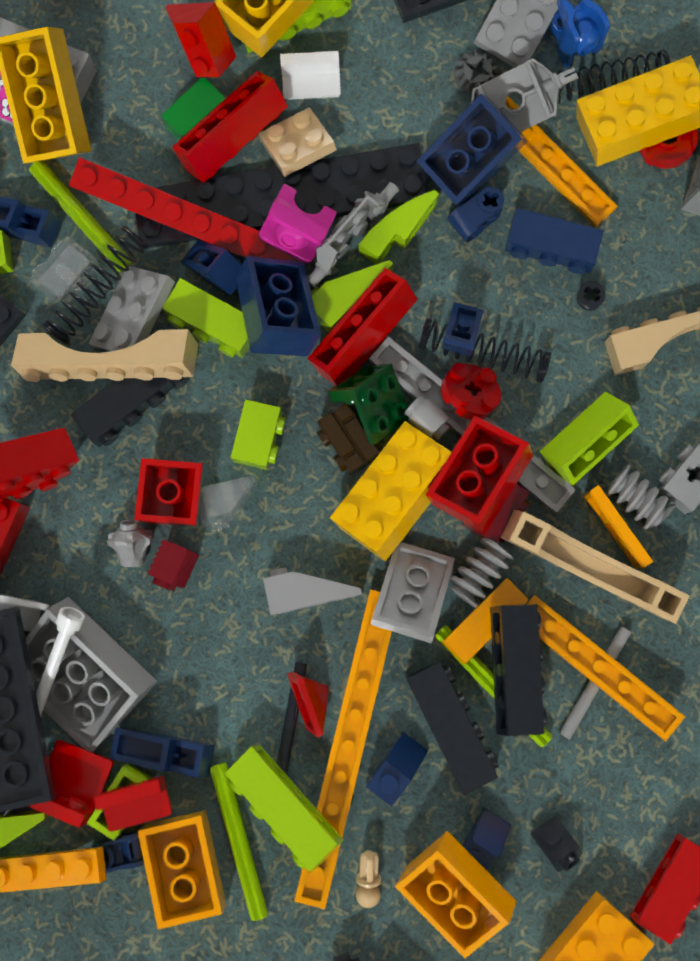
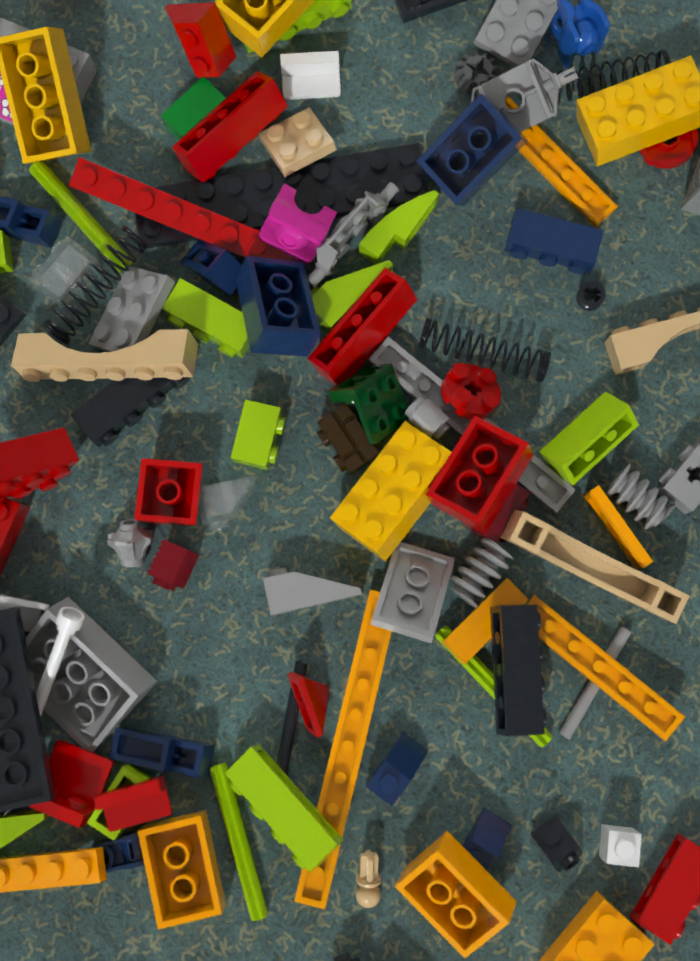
black brick [405,661,499,795] -> none
dark blue slope [442,302,484,356] -> none
dark blue piece [447,187,504,243] -> none
none -> white brick [599,824,642,867]

